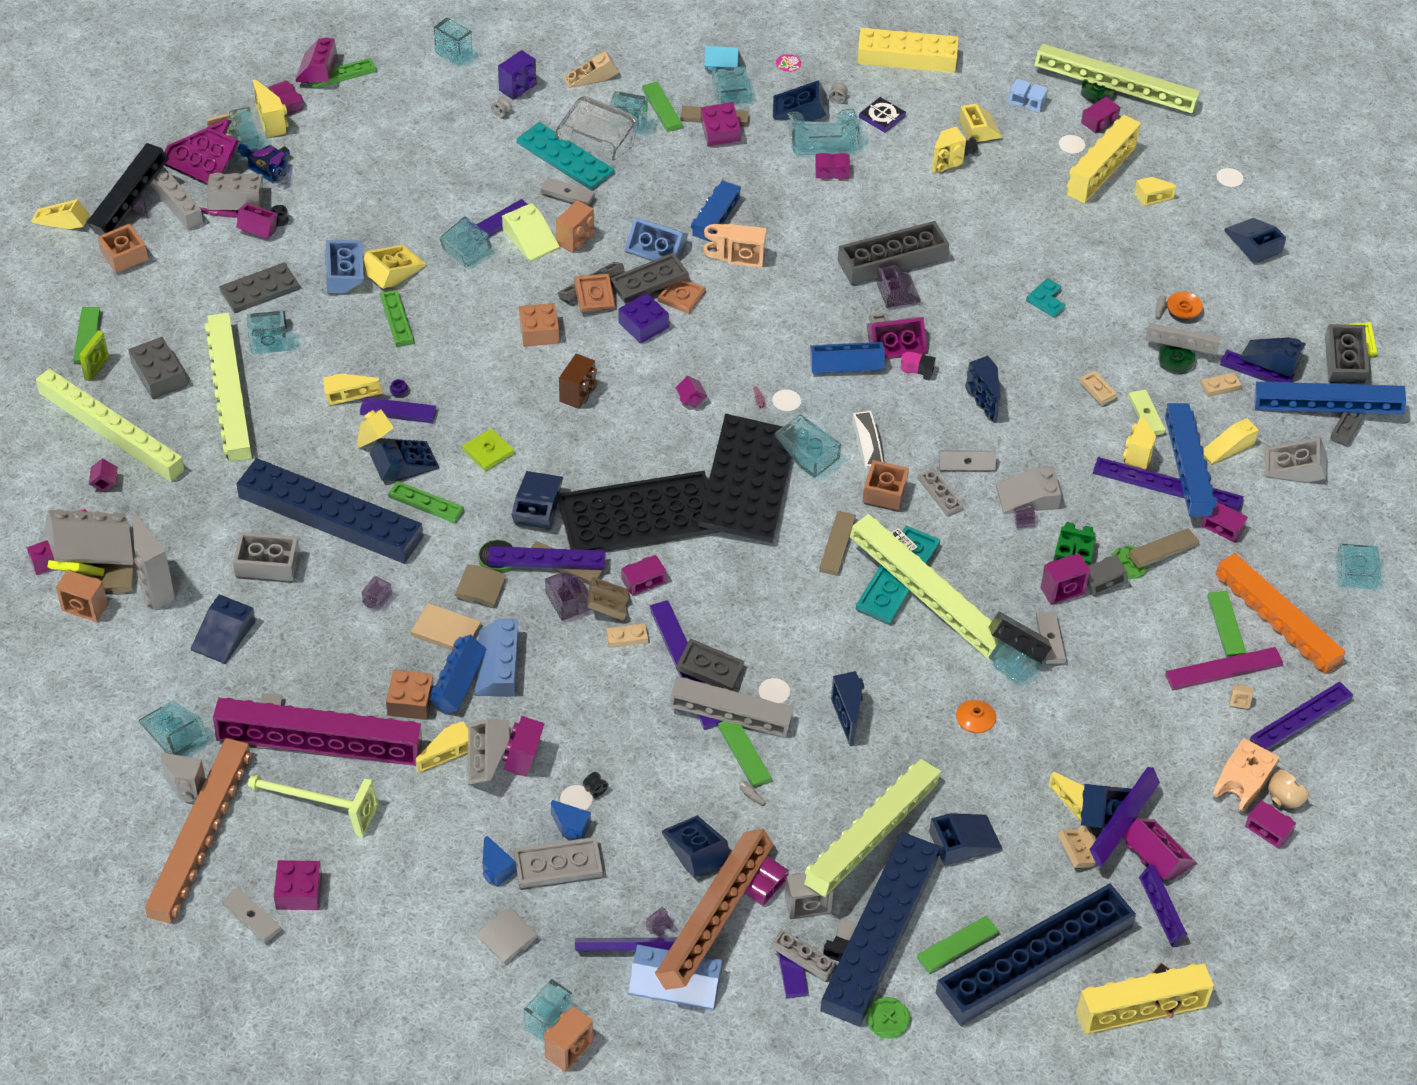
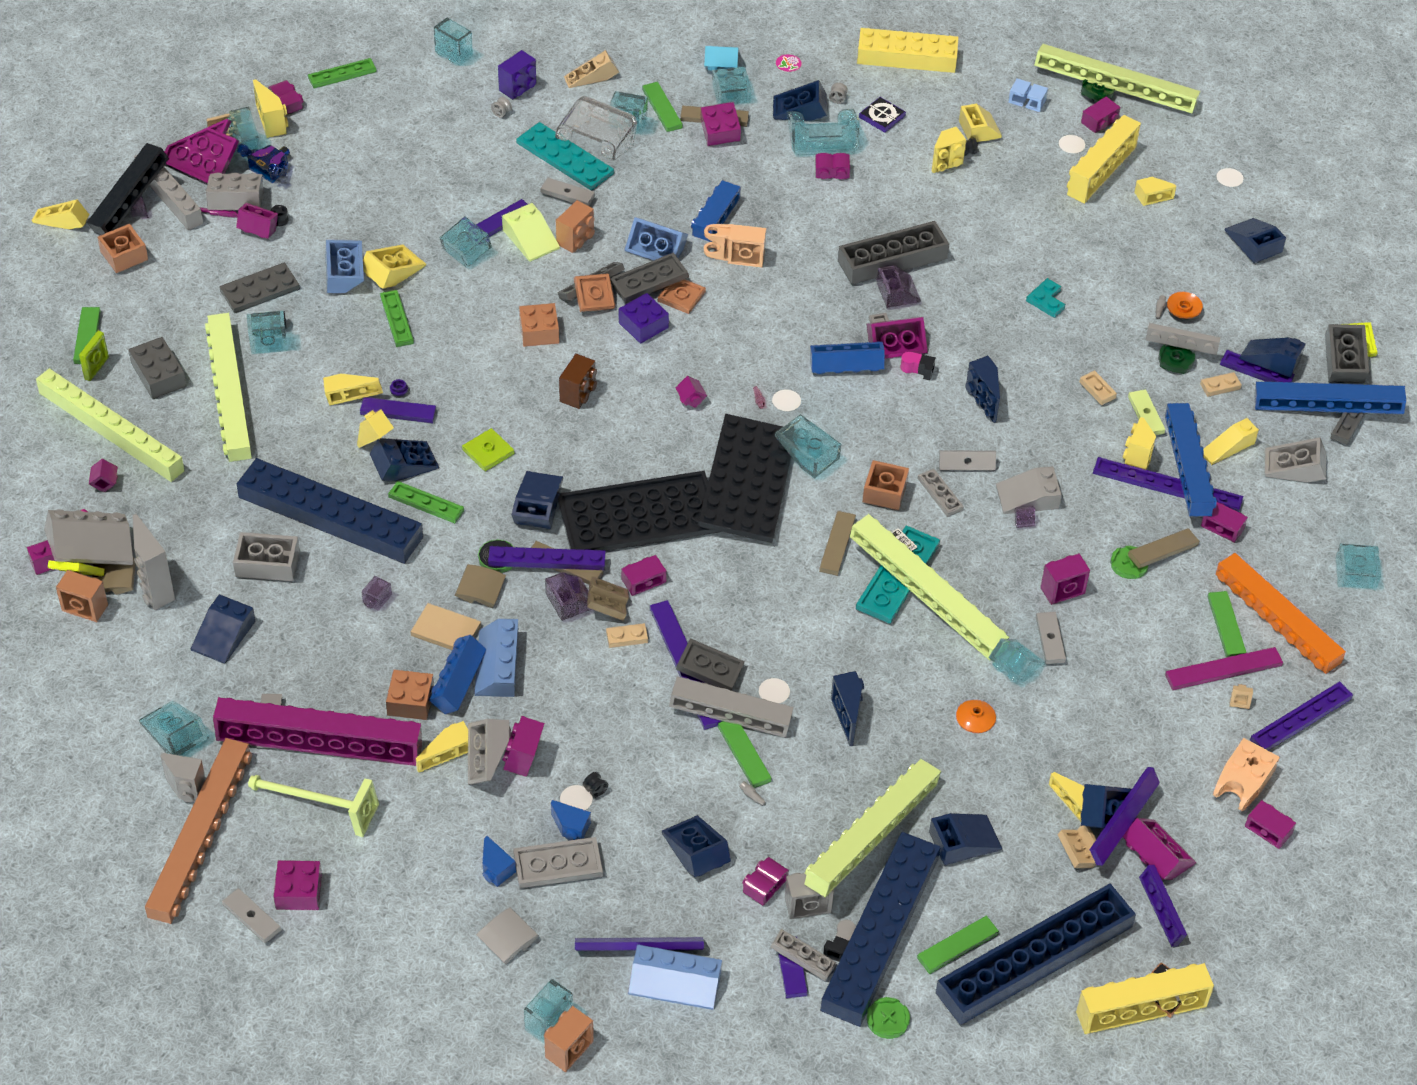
magenta slope [296,37,338,82] -> none
clear purple tile [646,906,674,937] -> none
nougat brick [655,828,774,990] -> none
slope [852,411,883,469] -> none
black brick [988,611,1052,663] -> none
green hips [1053,522,1096,566] -> none
dark grey brick [1087,554,1128,597] -> none
tan cylinder [1268,769,1310,809] -> none

